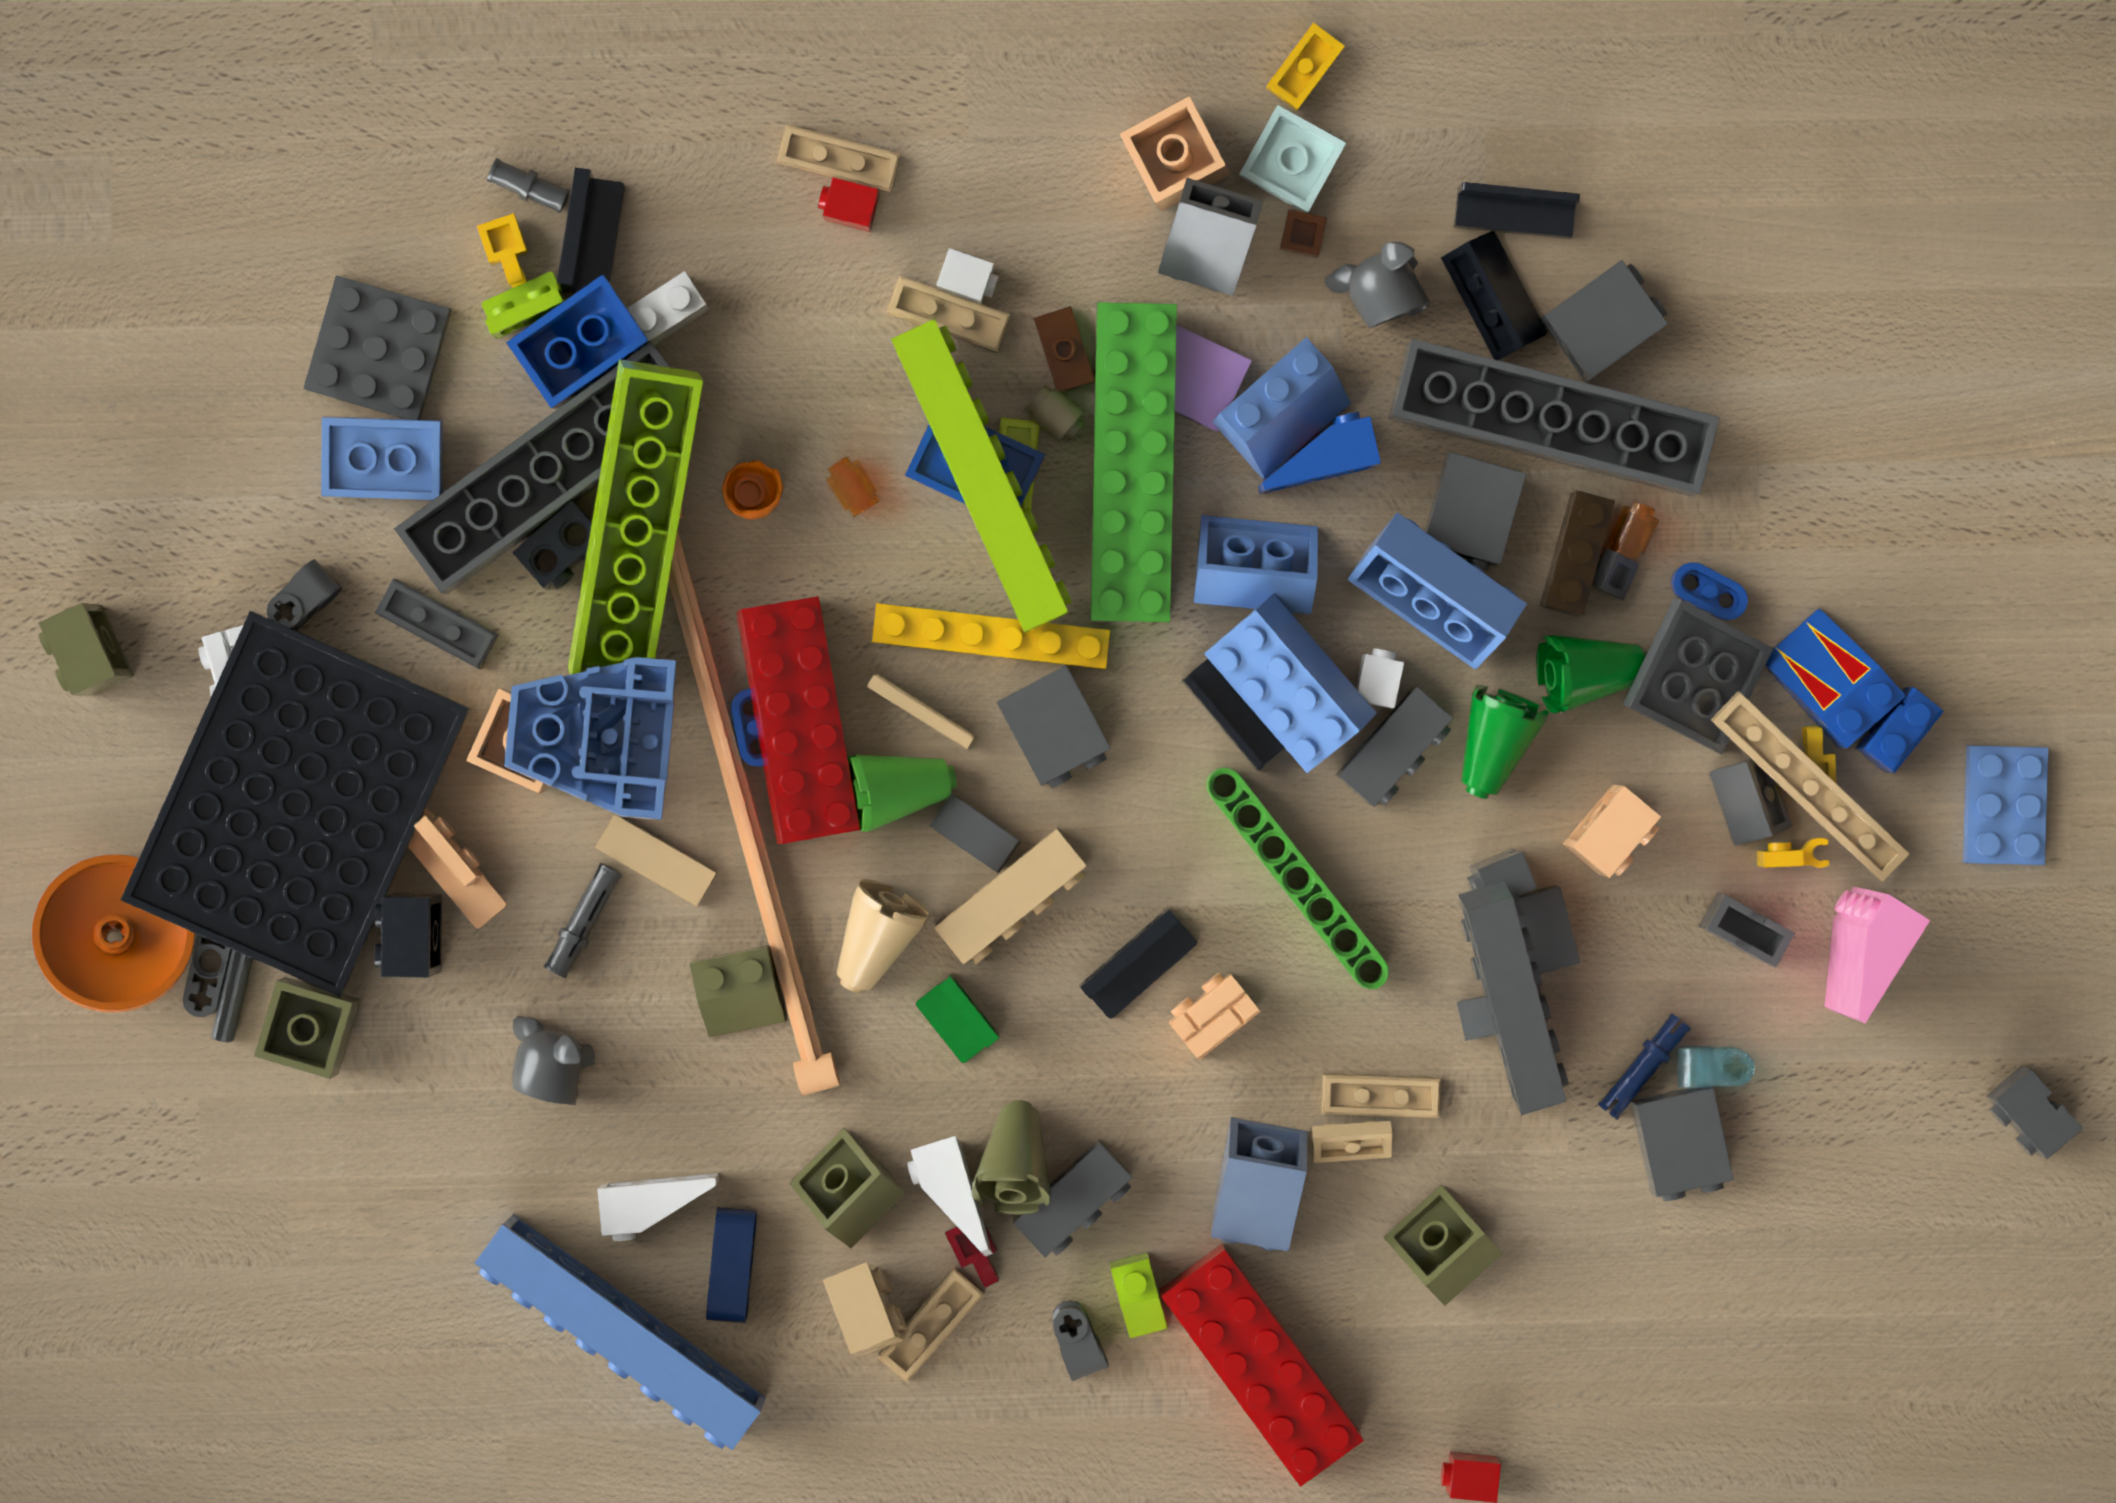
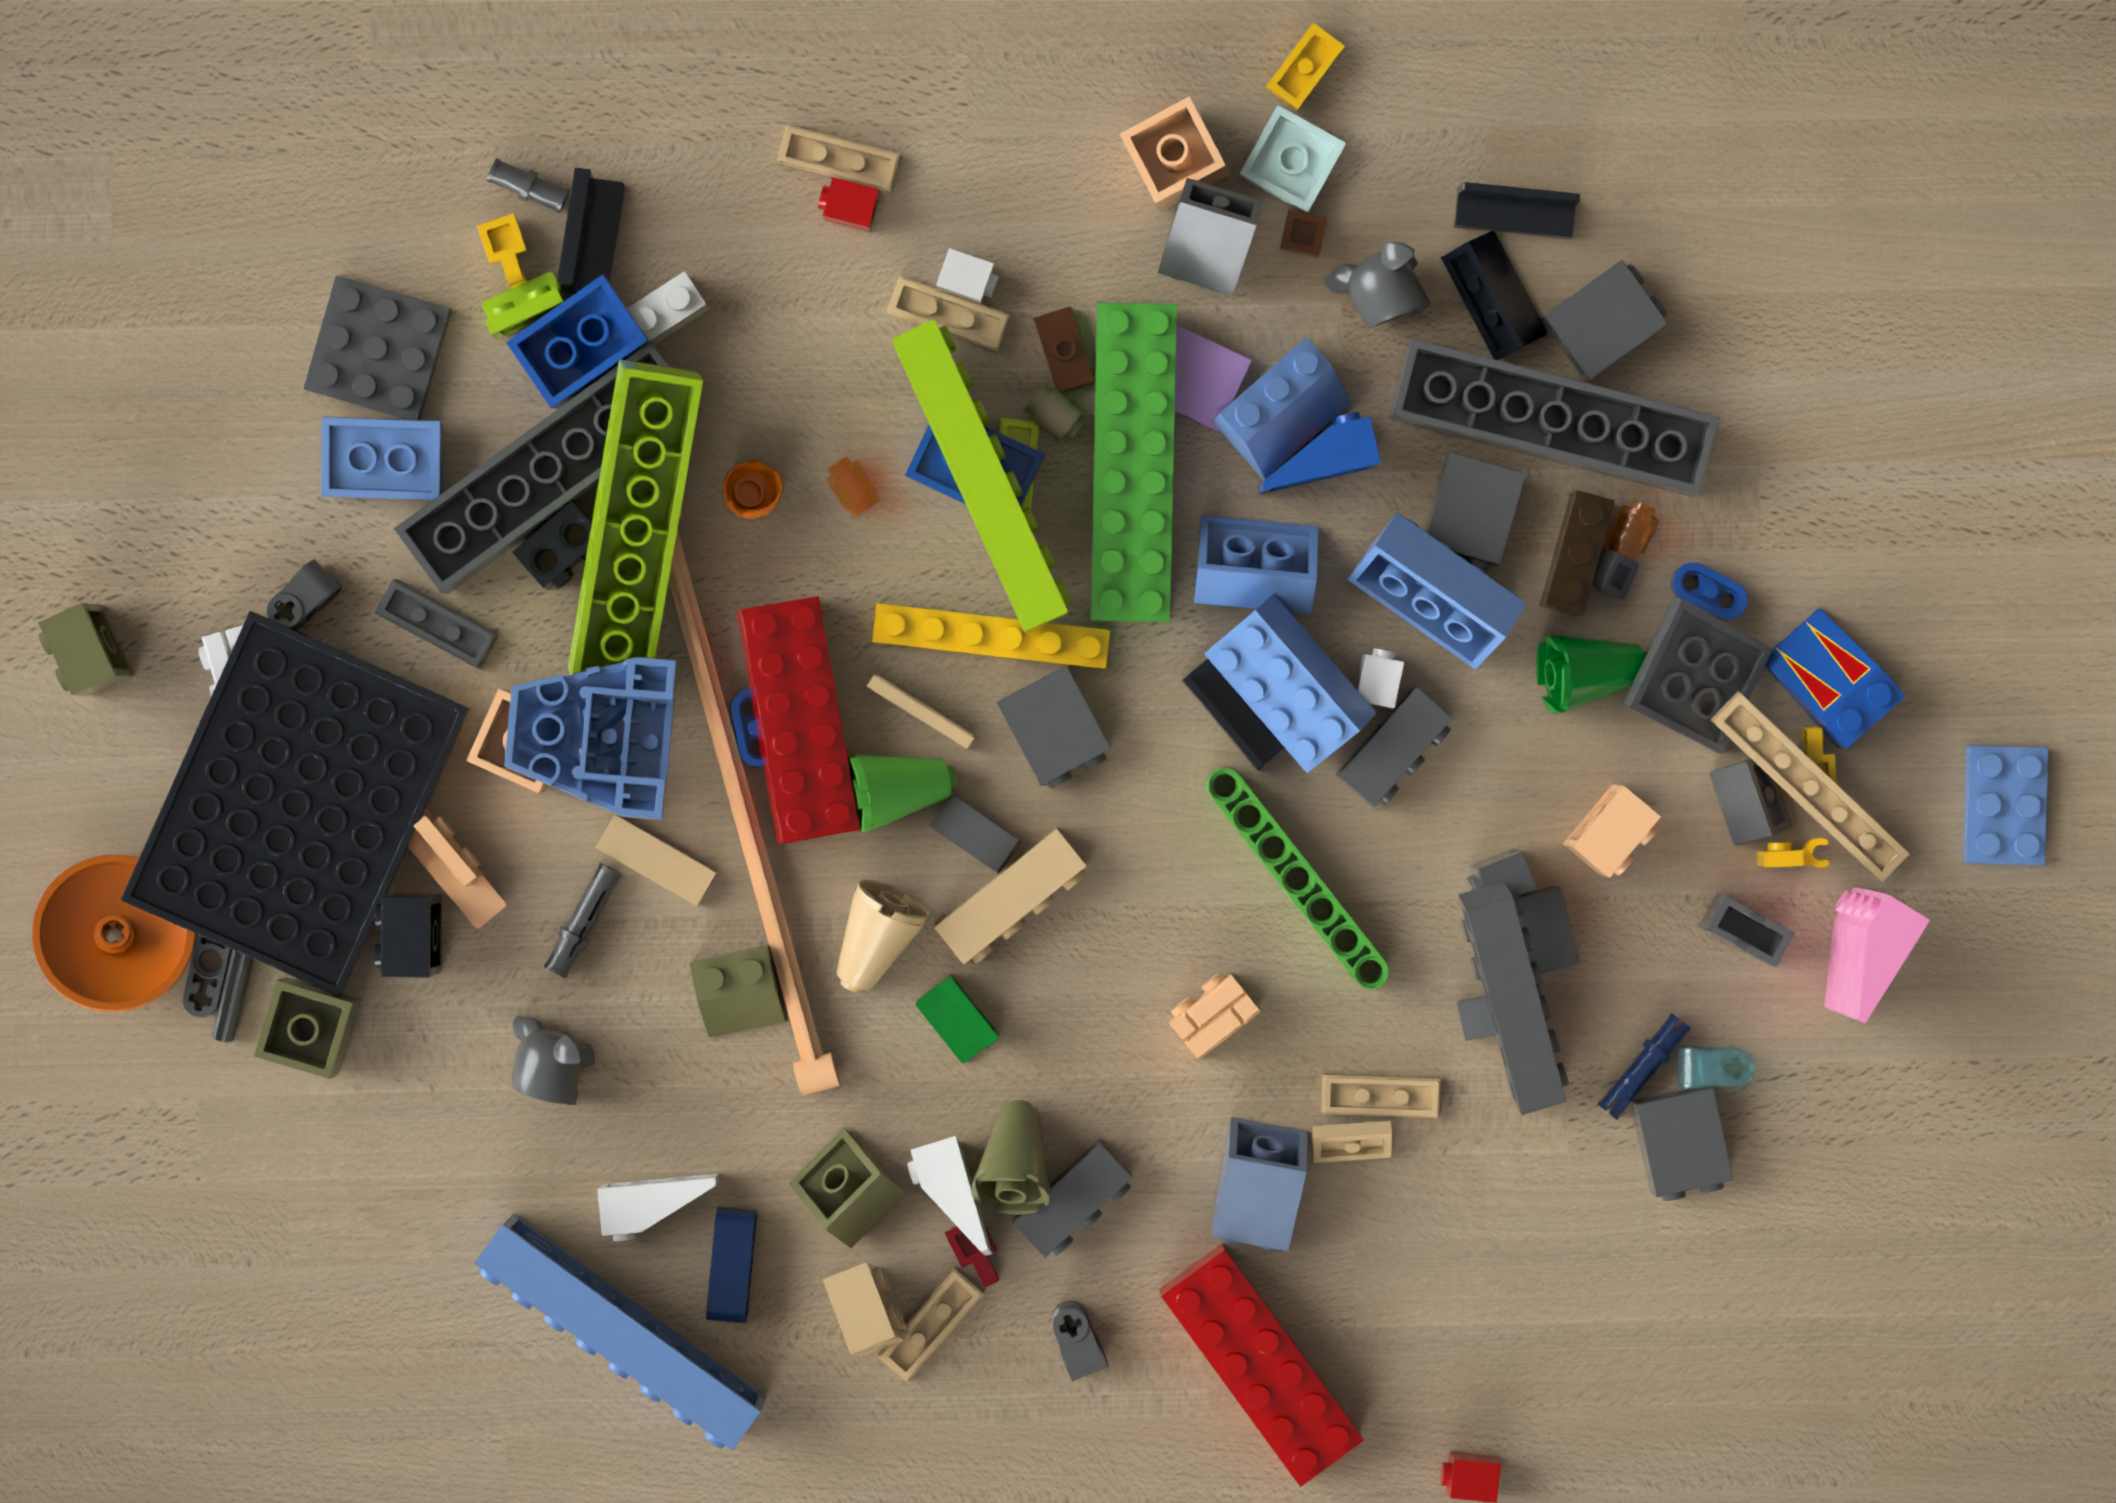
black panel [1079,907,1197,1019] -> none
lime slope [1110,1252,1168,1338] -> none
olive slope [1384,1185,1503,1306] -> none
green cone [1461,685,1549,799] -> none
blue brick [1855,687,1944,773] -> none
dark grey brick [1986,1065,2083,1159] -> none

